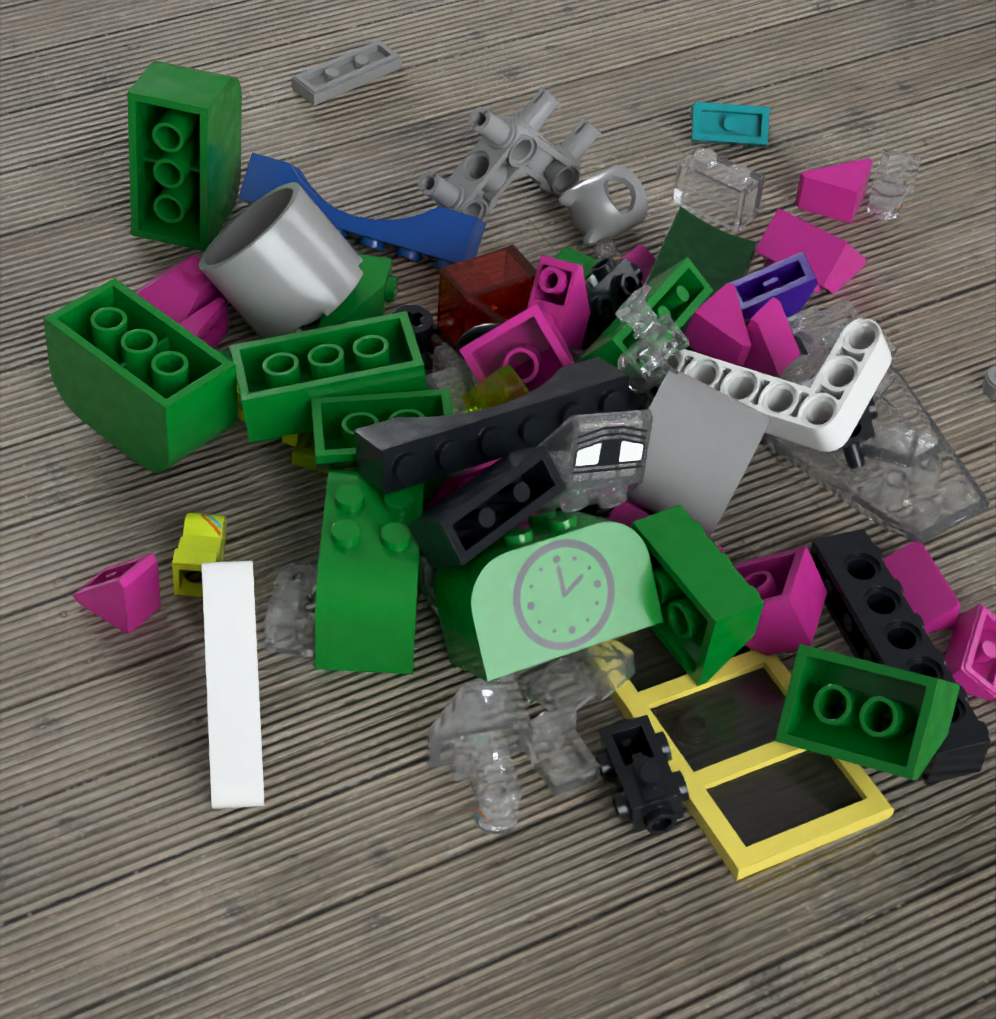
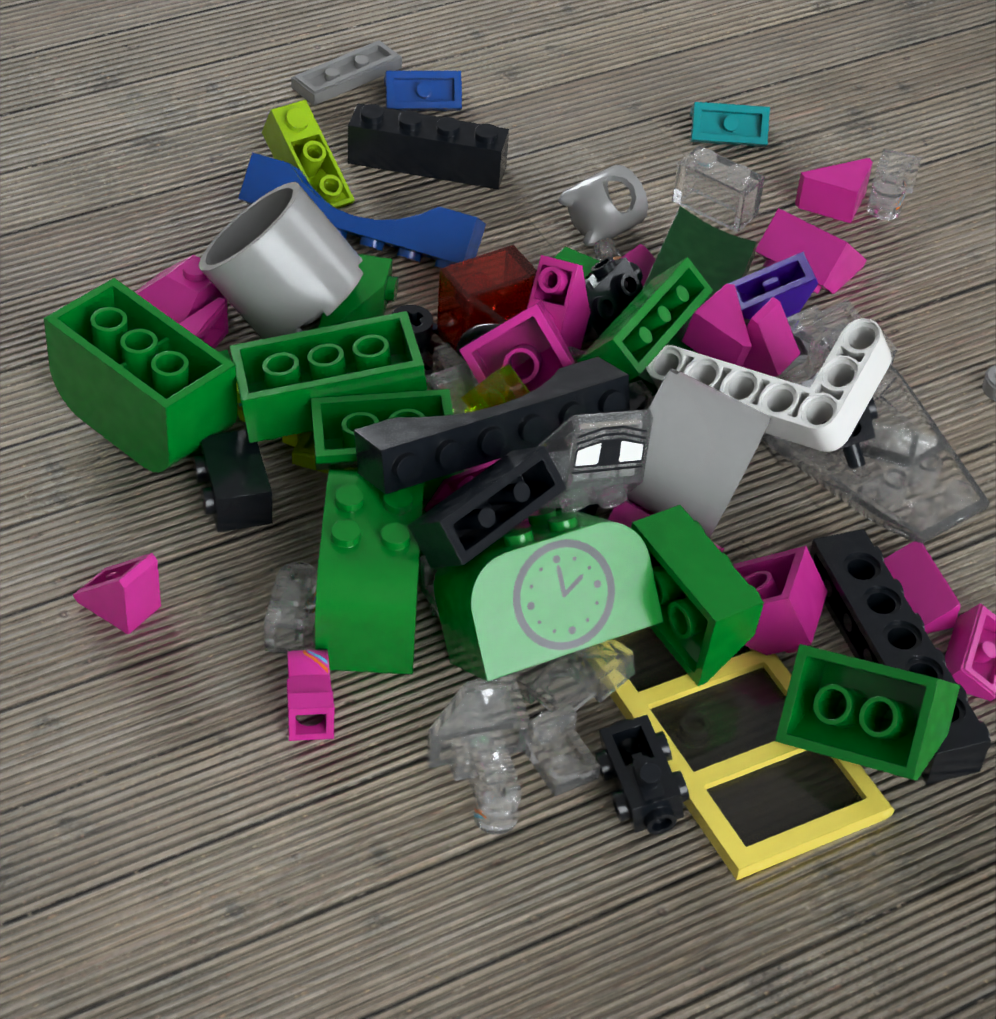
green brick [127,61,242,251] -> none
neon yellow leg [172,512,227,597] -> none
white beam [202,561,264,809] -> none
light grey pin [418,86,602,221] -> none
clear piece [615,284,689,393] -> none
none -> black brick [193,429,273,532]
none -> lime slope [262,99,355,208]
none -> dark pink leg [287,649,335,741]
none -> black brick [348,103,509,190]
none -> blue panel [384,71,462,111]

